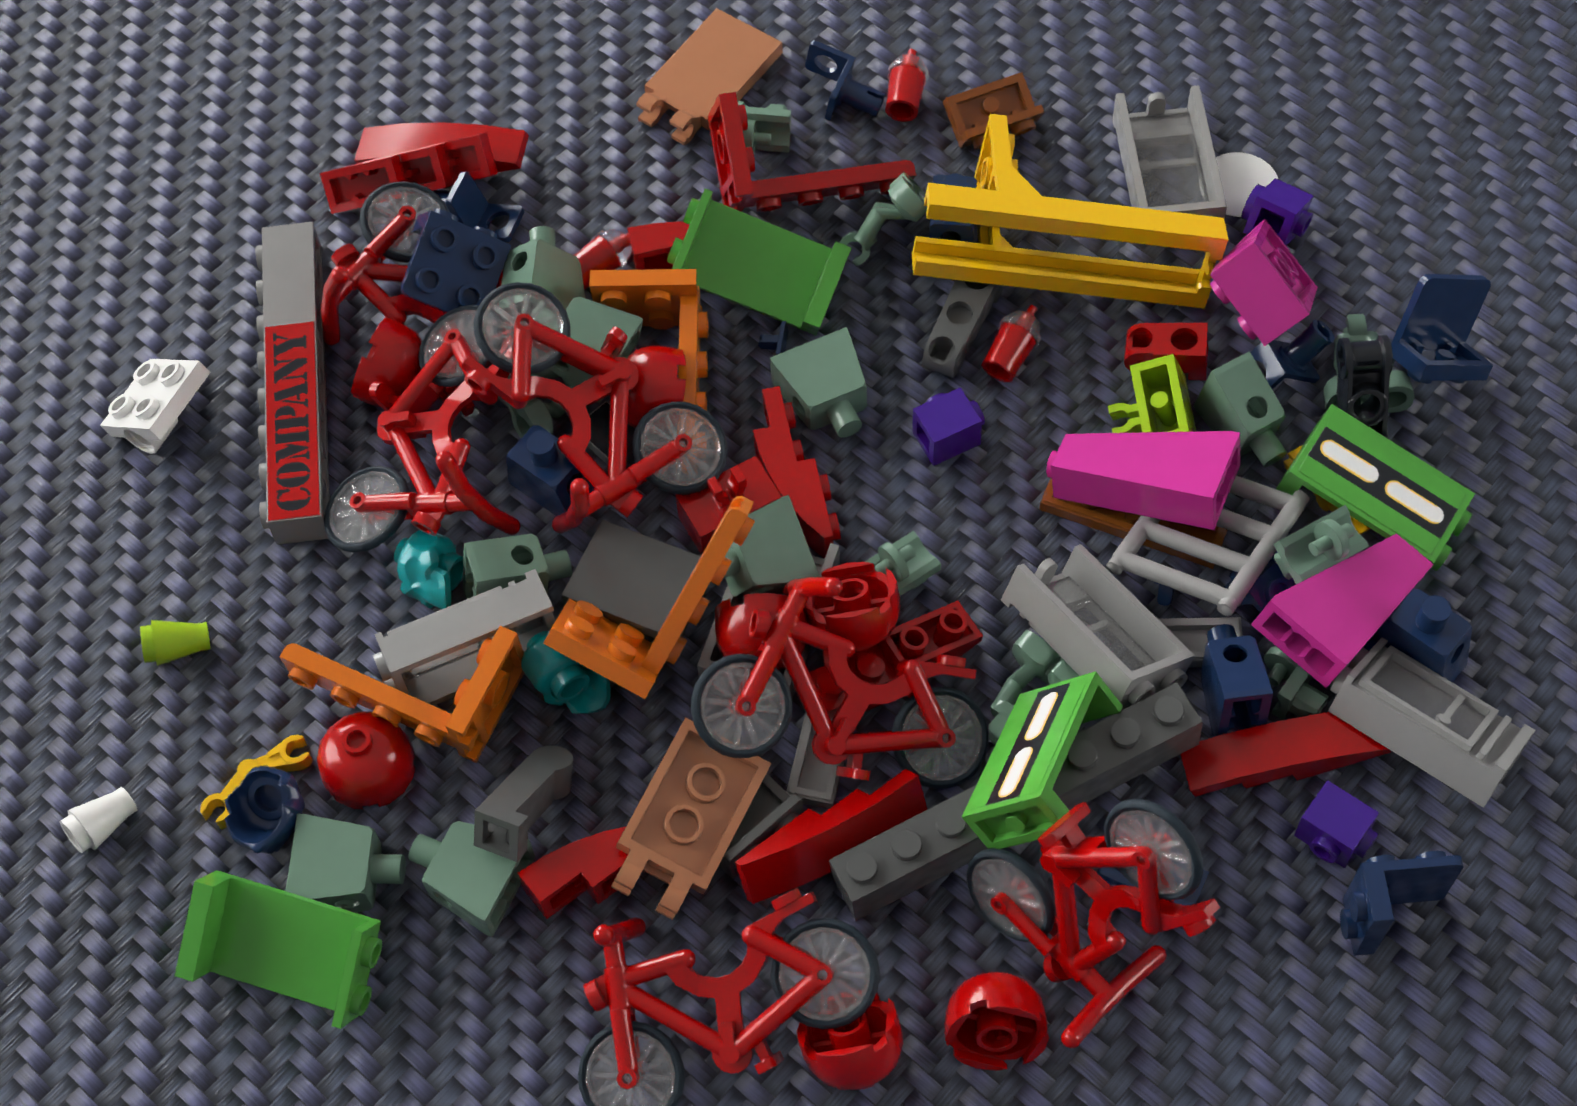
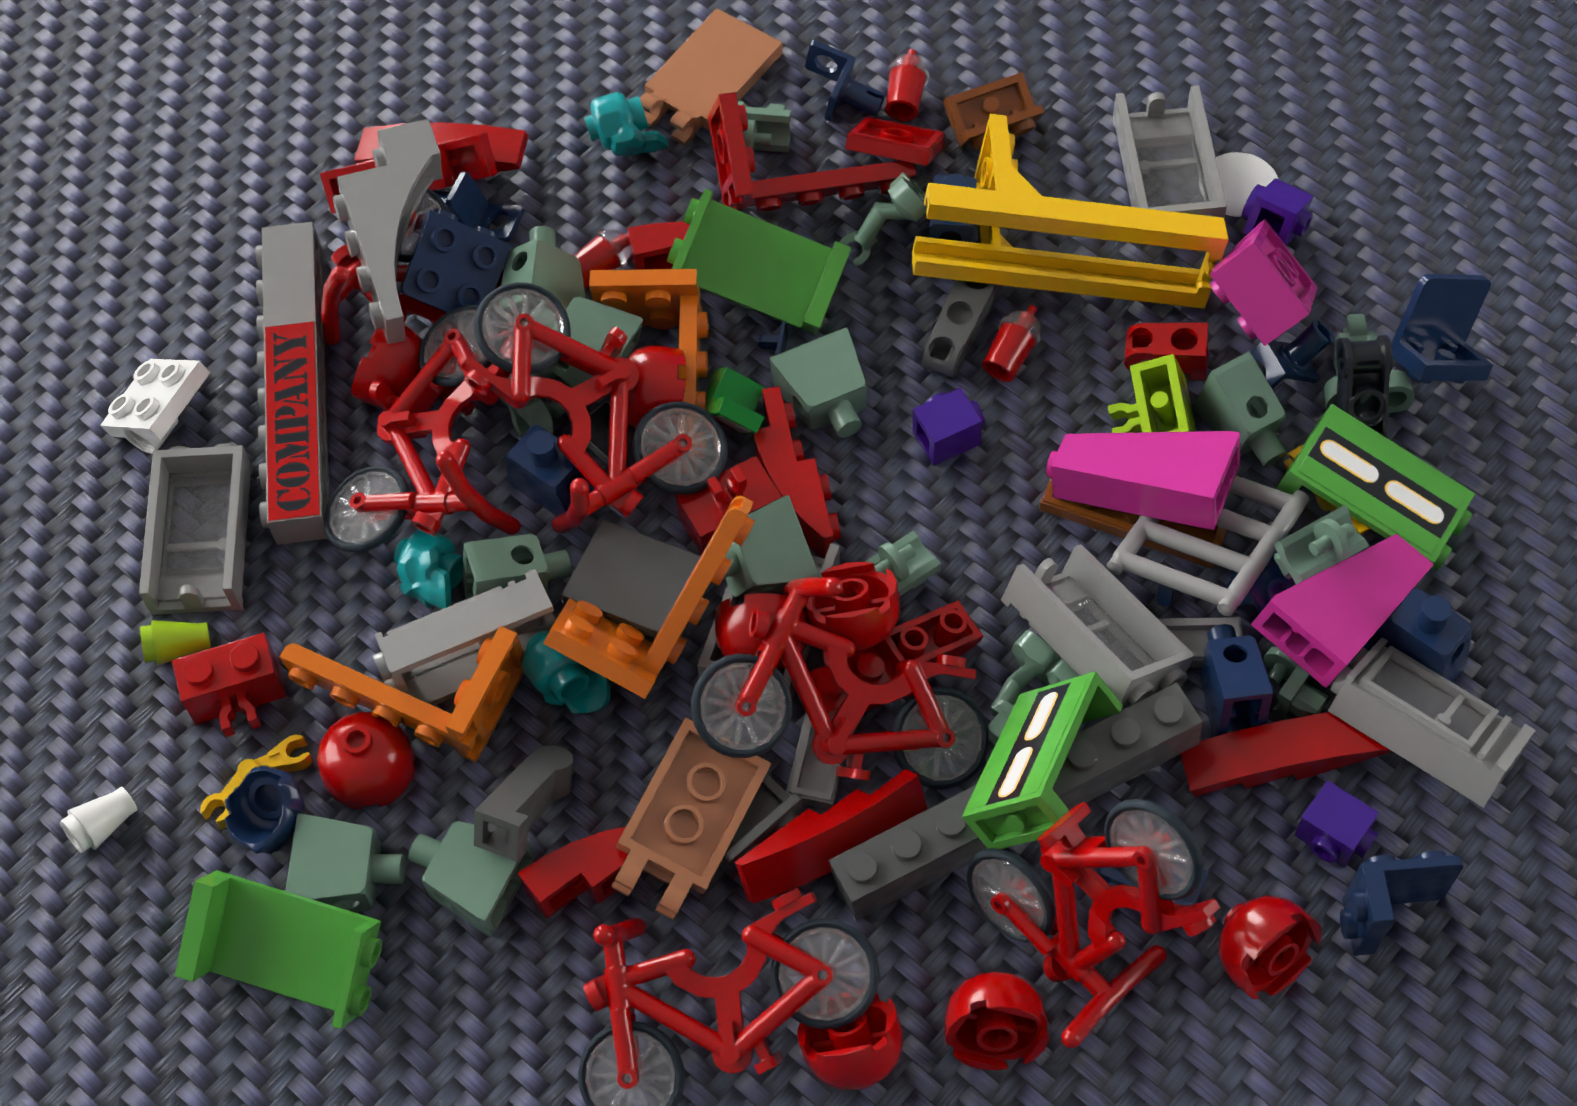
none -> door [139,444,253,615]
none -> red brick [172,632,287,737]
none -> light grey arch [333,119,442,344]
none -> teal head [584,92,669,156]
none -> green slope [705,367,765,435]
none -> red tile [845,116,945,166]
none -> red cylinder [1218,896,1322,999]

